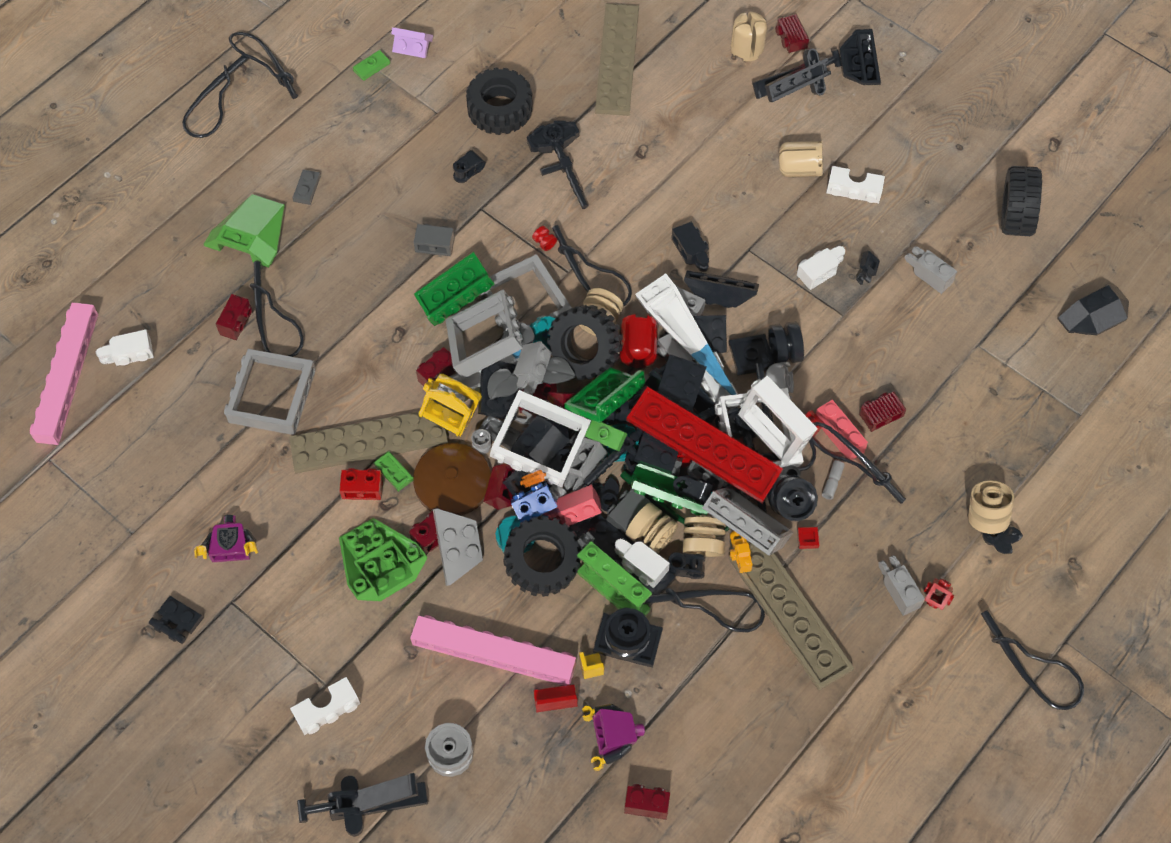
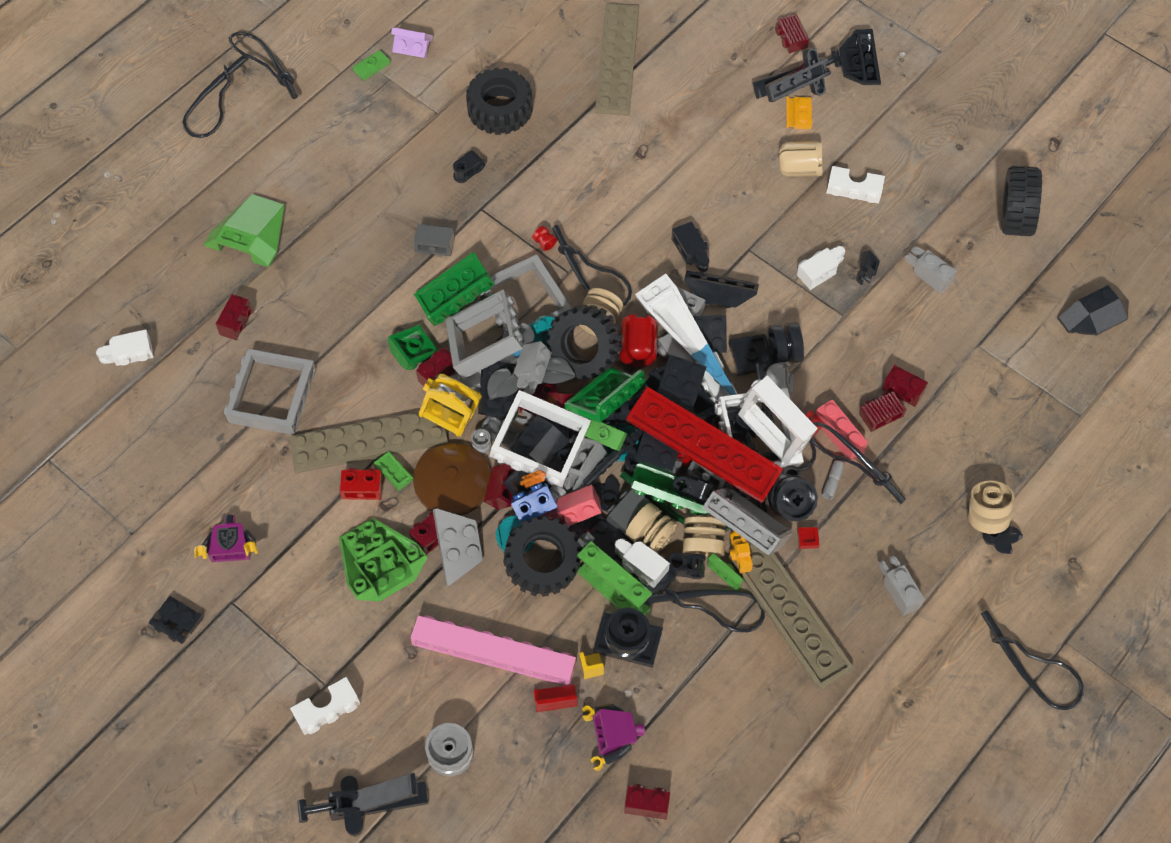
bright pink brick [30,303,98,445] -> none
black piece [250,261,304,357] -> none
dark grey plate [292,170,321,205] -> none
black bar [526,121,588,209] -> none
tan cylinder [731,12,767,61] -> none
red brick [923,578,955,610] -> none
none -> green slope [387,325,439,370]
none -> bright green plate [707,553,743,591]
none -> light orange plate [786,96,812,129]
none -> dark red brick [882,365,928,407]

